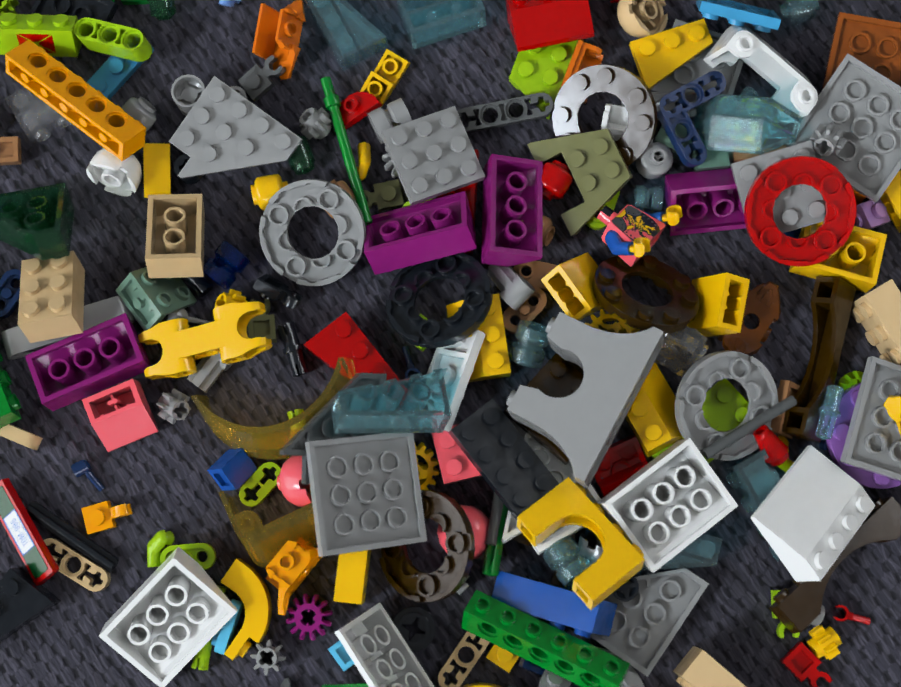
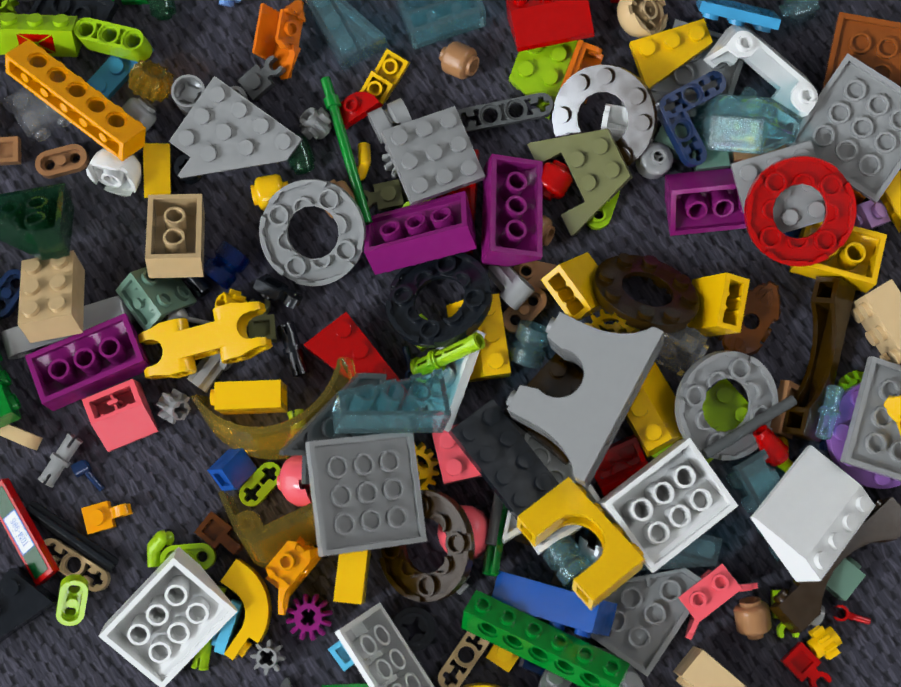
torso [597,205,683,267] -> none
black wheel [613,576,639,601] -> none
clear light blue wheel [633,185,663,212] -> none
light grey gear [810,123,847,157] -> none
none -> medium nougat plate [35,144,89,179]
none -> light grey pin [38,433,83,488]
none -> lime plate [56,574,89,626]
none -> clear yellow gear [128,60,174,102]
none -> reddish brown plate [194,511,244,555]
none -> yellow brick [210,380,288,415]
none -> lime pin [410,332,485,381]
none -> medium nougat head [439,41,480,80]
none -> coral piece [678,563,758,640]
none -> medium nougat head [734,596,772,640]
none -> sand green brick [825,557,866,601]

